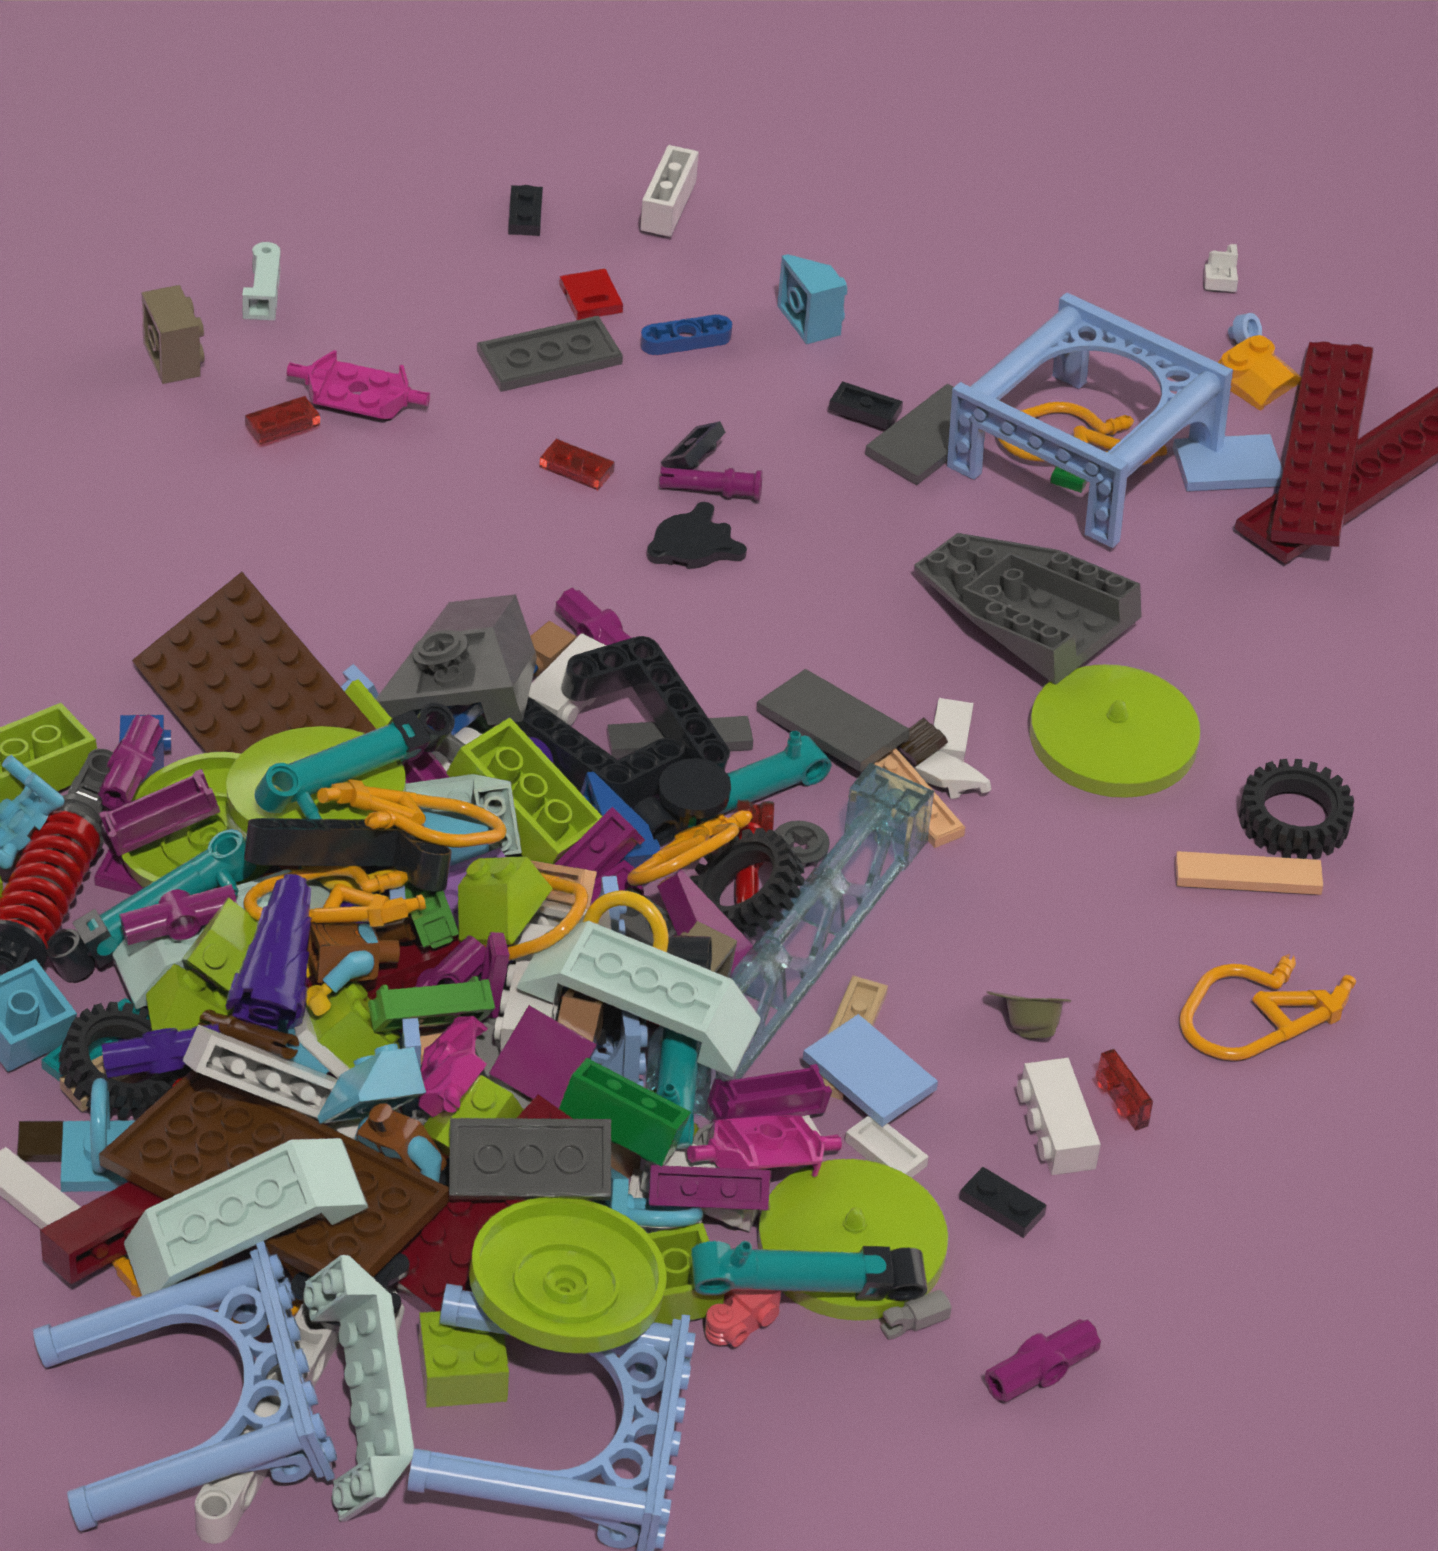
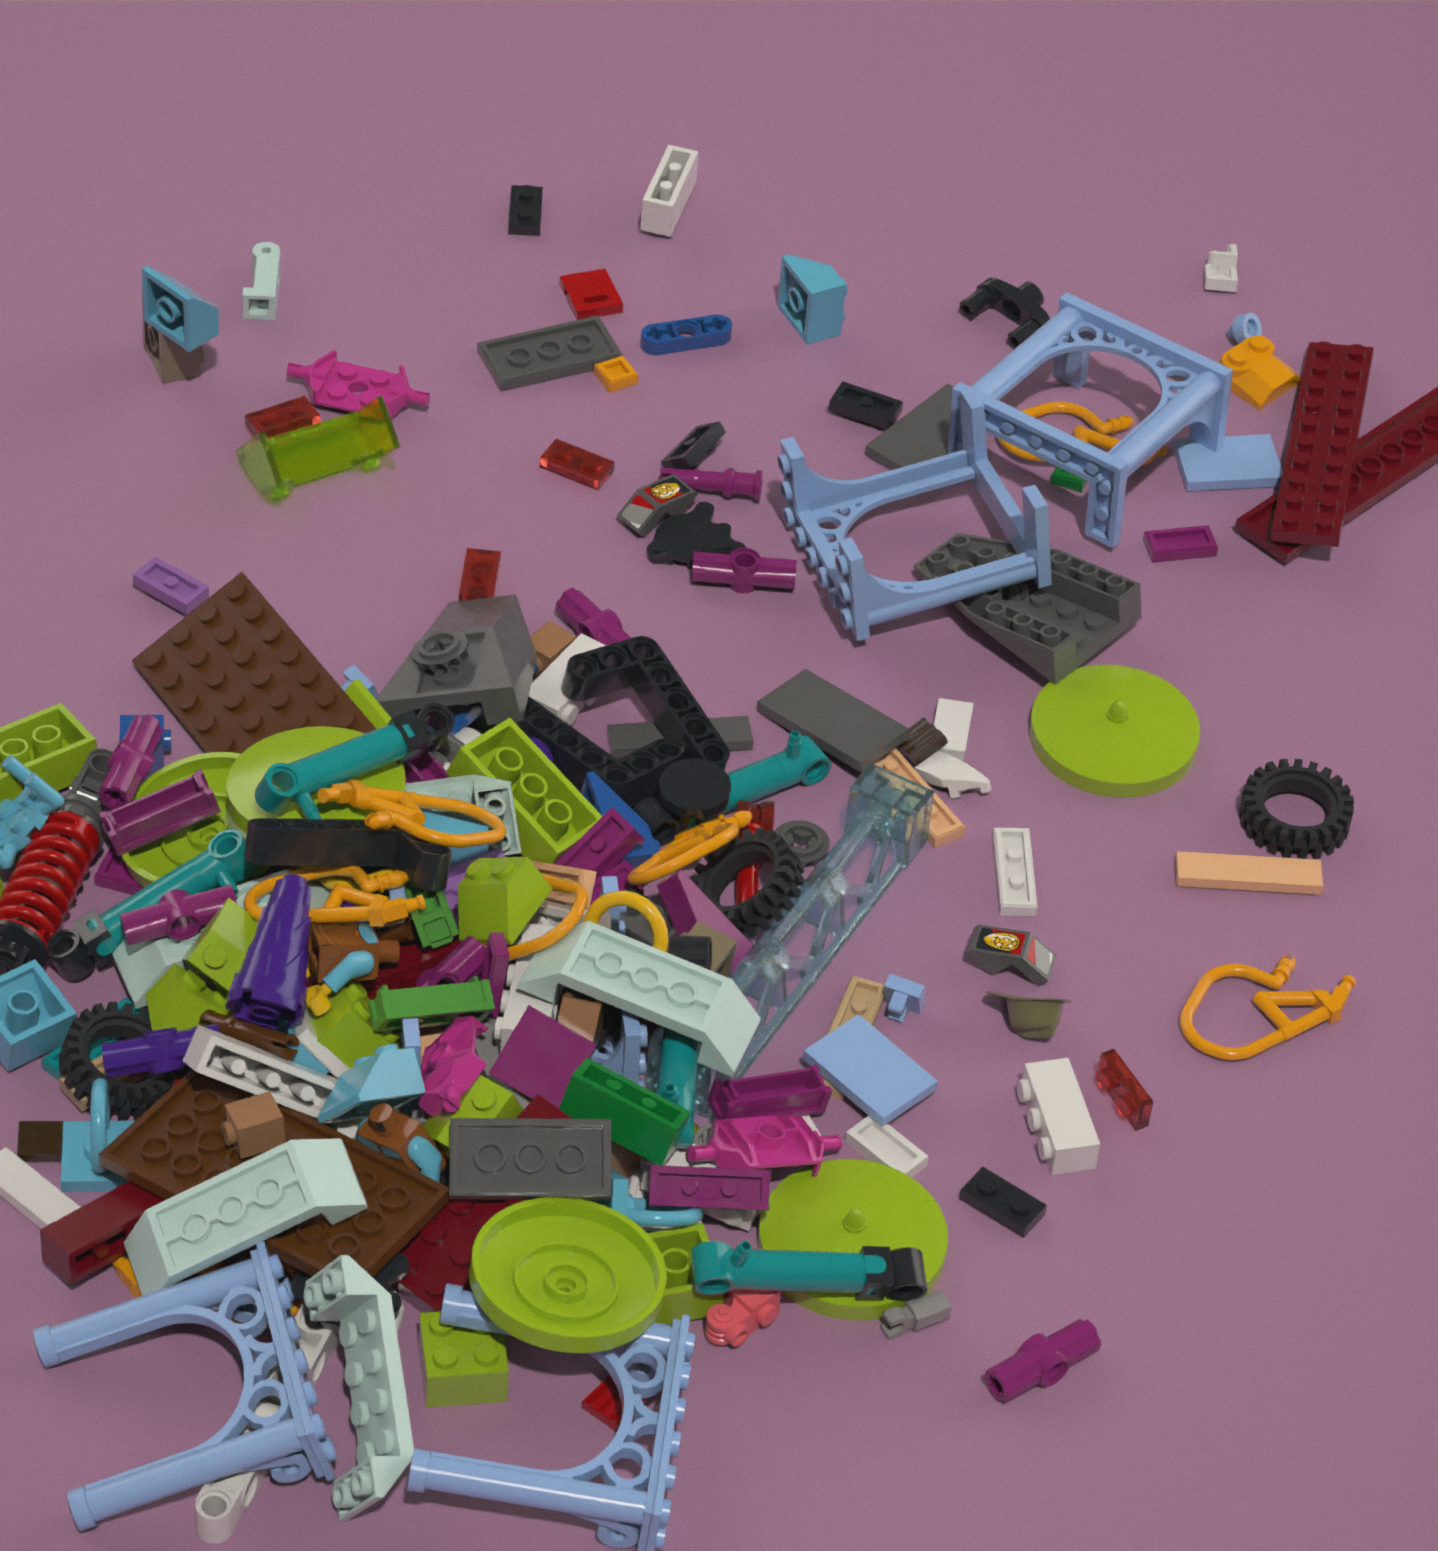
none -> medium lavender plate [133,556,209,615]
none -> medium azure slope [142,266,219,352]
none -> medium nougat brick [221,1091,286,1159]
none -> clear neon green windscreen [236,395,401,500]
none -> clear red plate [459,548,501,601]
none -> red piece [582,1375,647,1432]
none -> light orange tile [594,356,639,393]
none -> slope [617,474,698,538]
none -> magenta piece [692,547,797,594]
none -> light blue arch [777,386,1052,641]
none -> light blue tile [884,973,926,1023]
none -> black connector [959,277,1050,349]
none -> slope [966,924,1056,986]
none -> white tile [992,827,1038,916]
none -> magenta tile [1143,525,1218,563]

